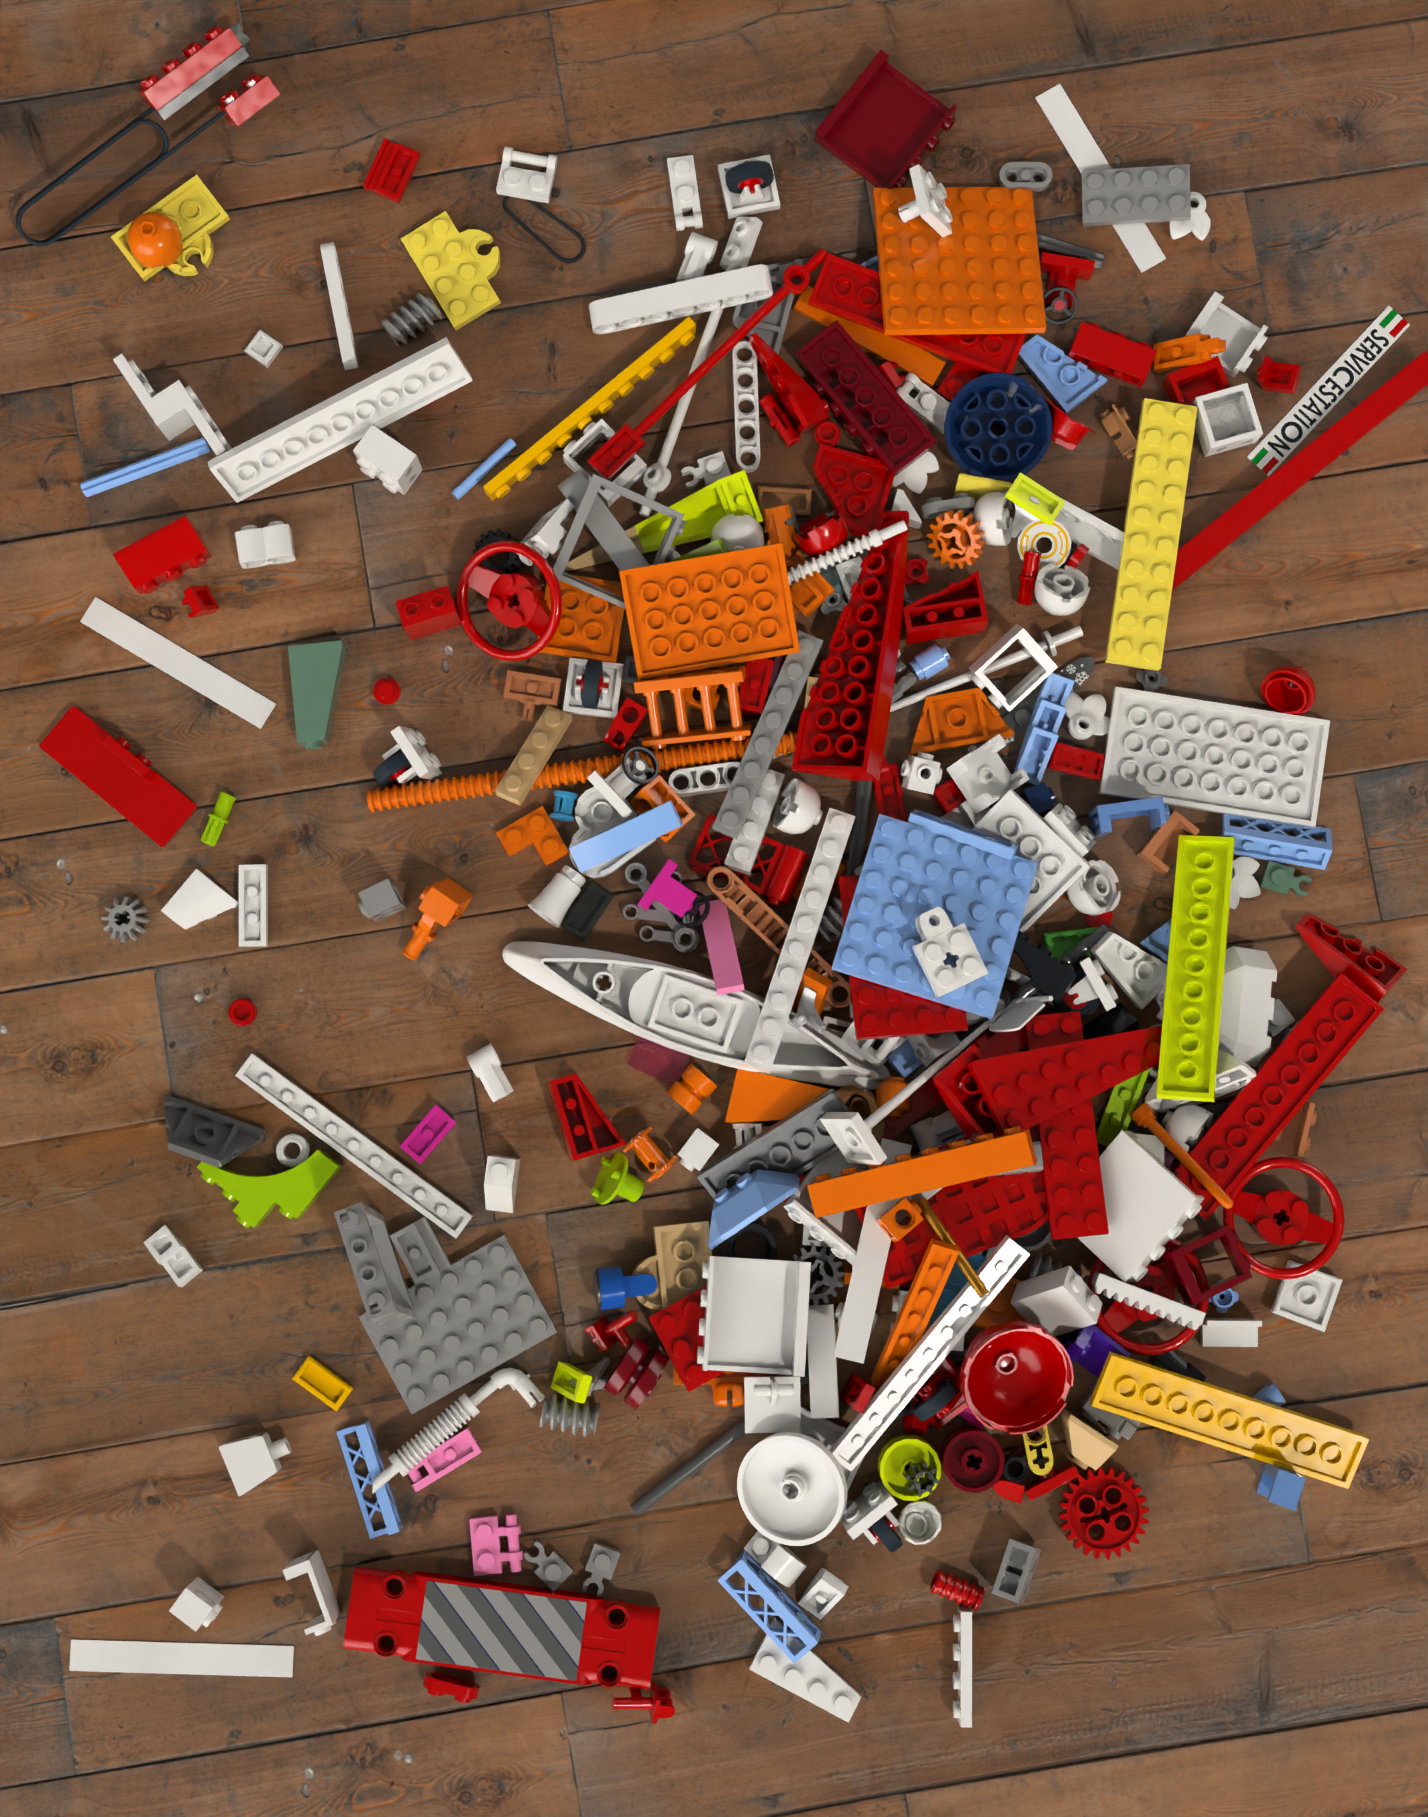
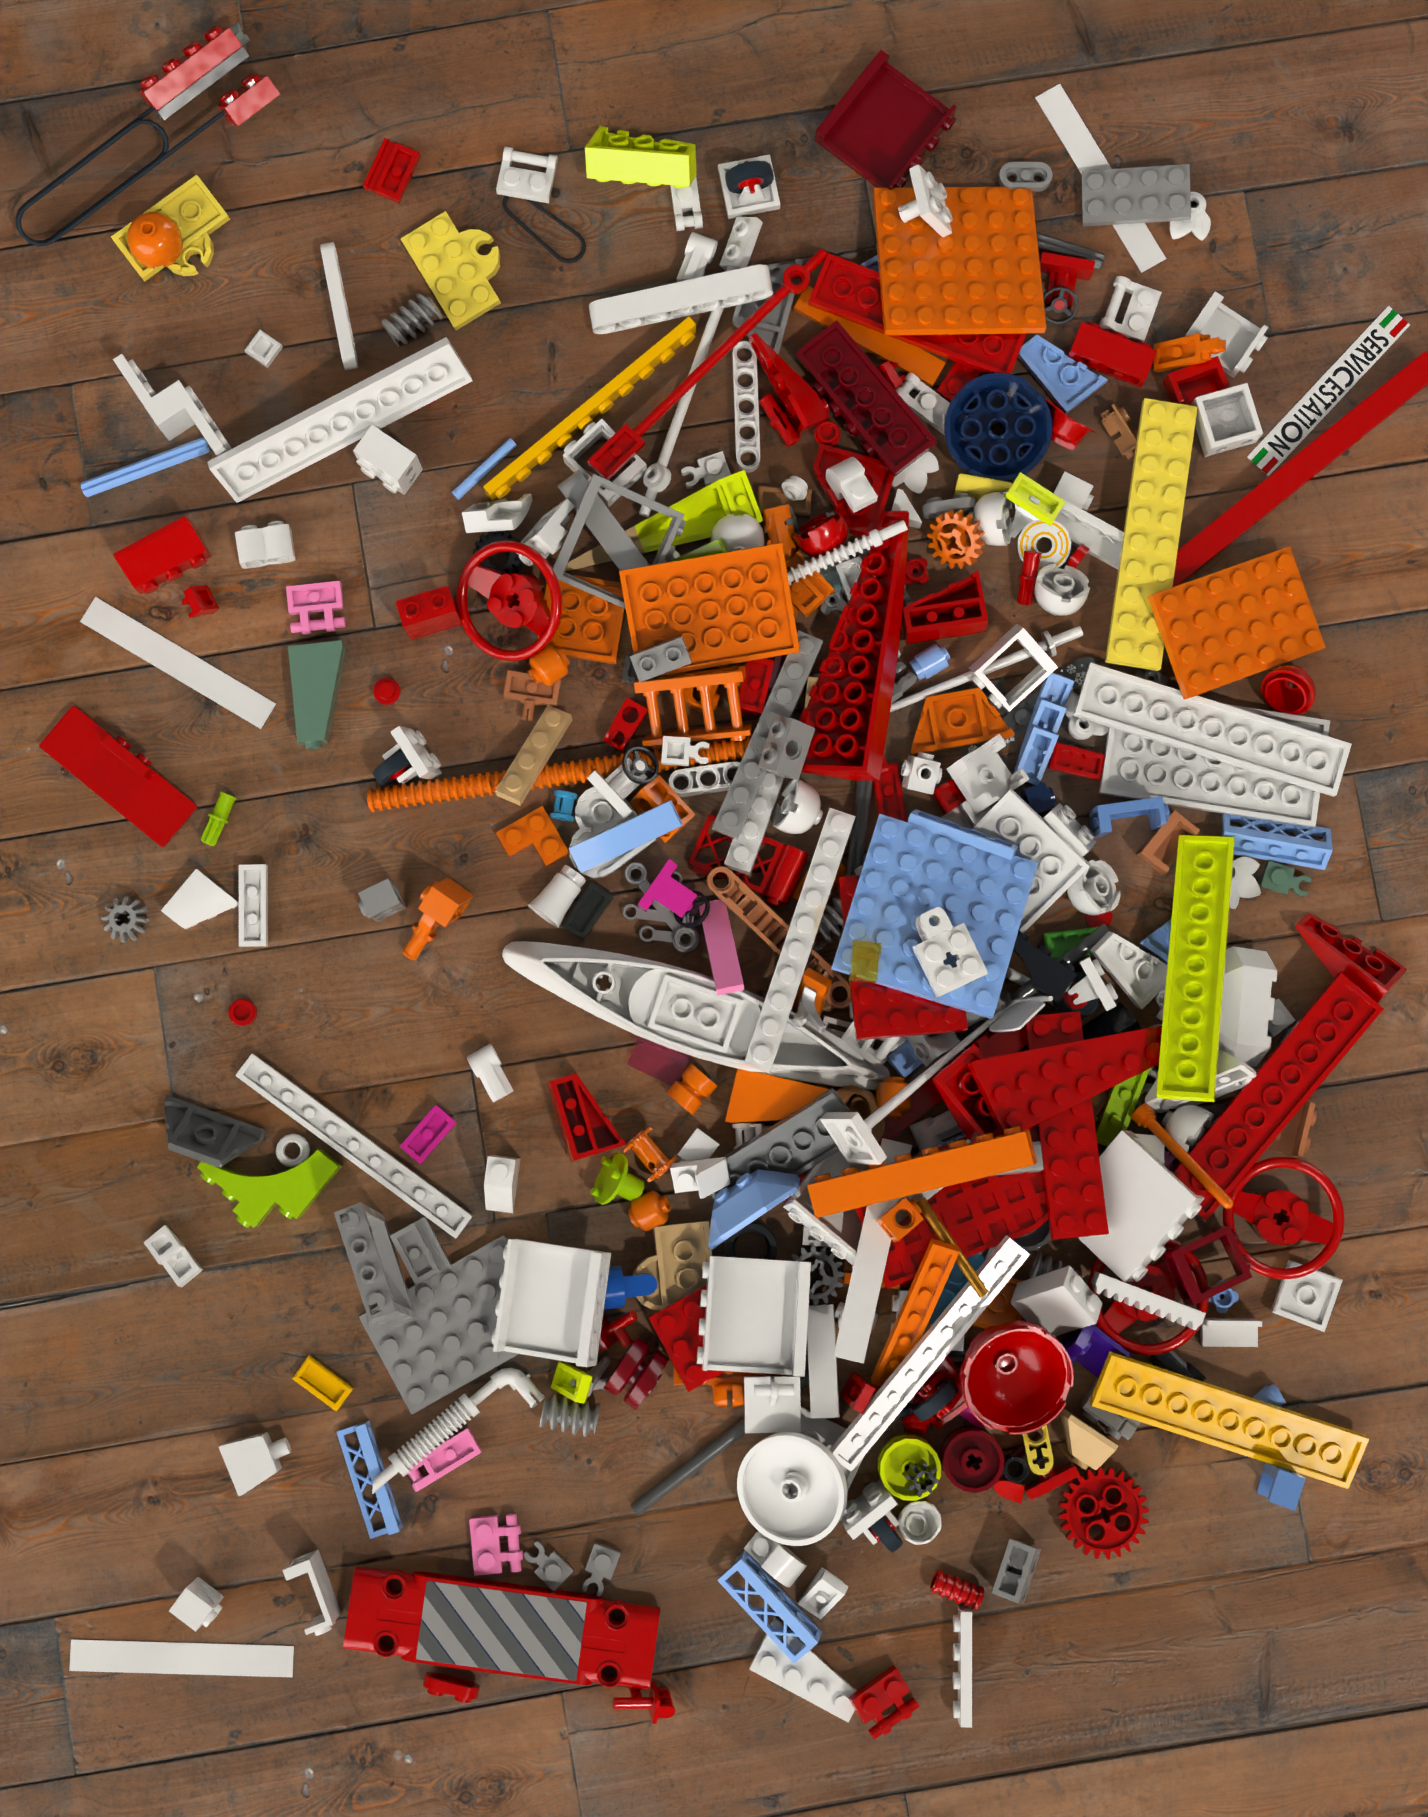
white plate [563,658,624,719] -> none
red bracket [1256,356,1302,394] -> none
none -> bright pink plate [286,581,346,635]
none -> white slope [462,494,532,533]
none -> white panel [492,1239,611,1367]
none -> orange head [528,646,570,686]
none -> neon yellow wedge [585,126,697,188]
none -> orange head [628,1191,671,1231]
none -> light grey brick [630,635,692,682]
none -> white plate [661,736,709,766]
none -> white slope [670,1157,730,1199]
none -> light grey brick [758,715,815,780]
none -> white plate [781,476,808,501]
none -> white brick [825,457,878,513]
none -> red plate [848,1665,919,1740]
none -> clear yellow panel [849,941,882,983]
none -> white brick [1054,472,1094,511]
none -> white plate [1073,662,1352,797]
none -> white plate [1099,276,1162,342]
none -> orange plate [1148,546,1326,700]

